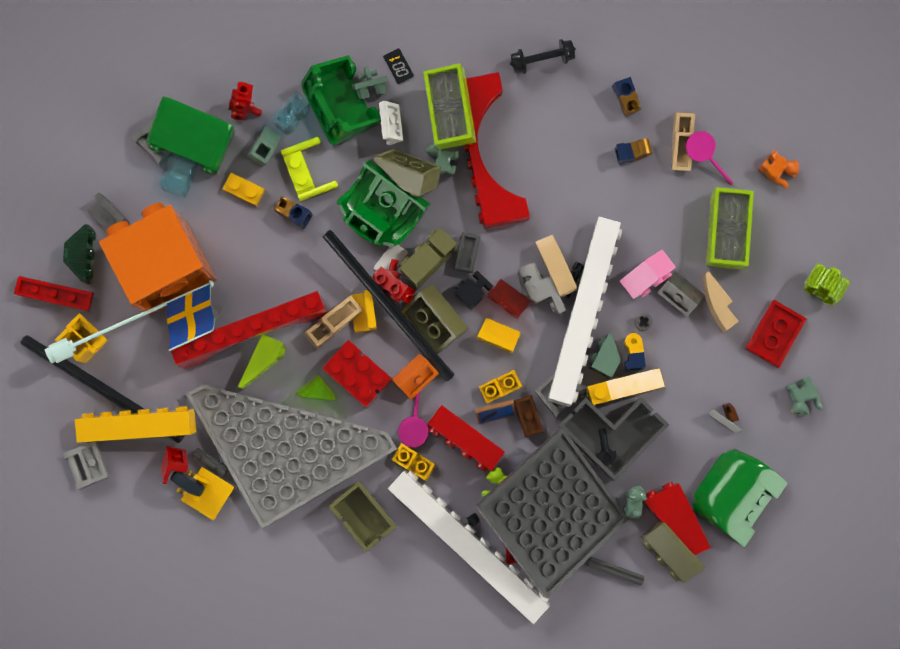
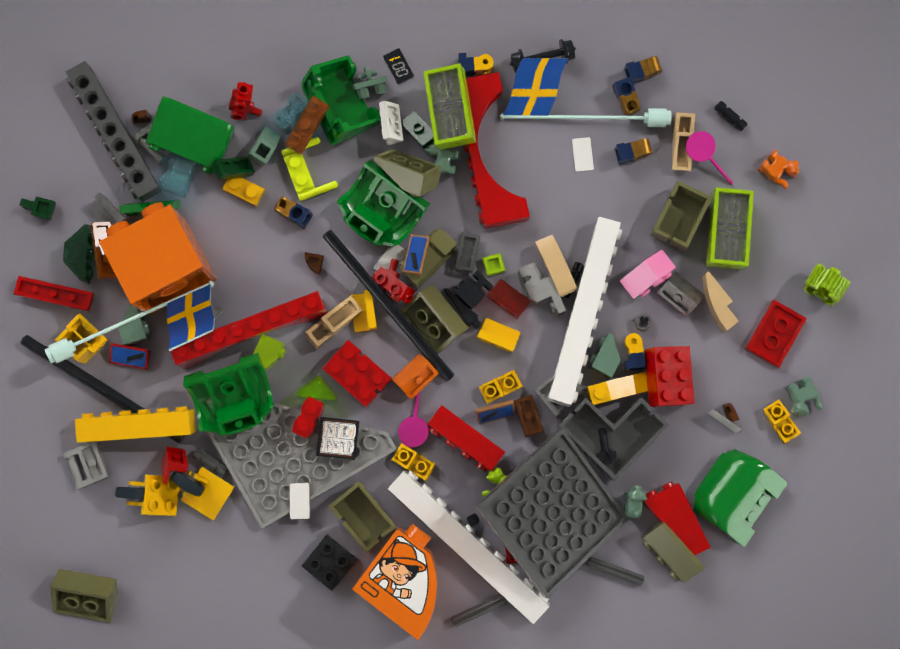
none -> dark green plate [19,196,56,220]
none -> olive slope [50,569,118,623]
none -> dark grey brick [65,61,162,202]
none -> dark orange plate [91,221,117,280]
none -> slope [109,343,151,370]
none -> yellow plate [115,474,179,516]
none -> sand green slope [118,304,151,346]
none -> green wing [119,199,181,216]
none -> reddish brown tile [132,110,151,124]
none -> green piece [183,353,273,435]
none -> dark green plate [213,156,255,180]
none -> dark orange plate [284,96,330,155]
none -> white sticker [290,483,310,519]
none -> red brick [292,396,325,439]
none -> black brick [302,534,357,591]
none -> reddish brown tile [305,252,324,275]
none -> tile [316,417,360,460]
none -> brick [352,523,437,640]
none -> plate [401,111,434,149]
none -> slope [402,234,430,276]
none -> black piece [444,288,482,329]
none -> dark grey axle [451,595,507,627]
none -> leg [458,53,494,76]
none -> lime tile [482,253,506,277]
none -> flag [500,58,671,127]
none -> white sticker [572,137,594,171]
none -> leg [624,56,663,83]
none -> red brick [645,346,695,407]
none -> olive piece [650,181,712,252]
none -> black axle [714,101,747,131]
none -> yellow slope [763,400,801,444]

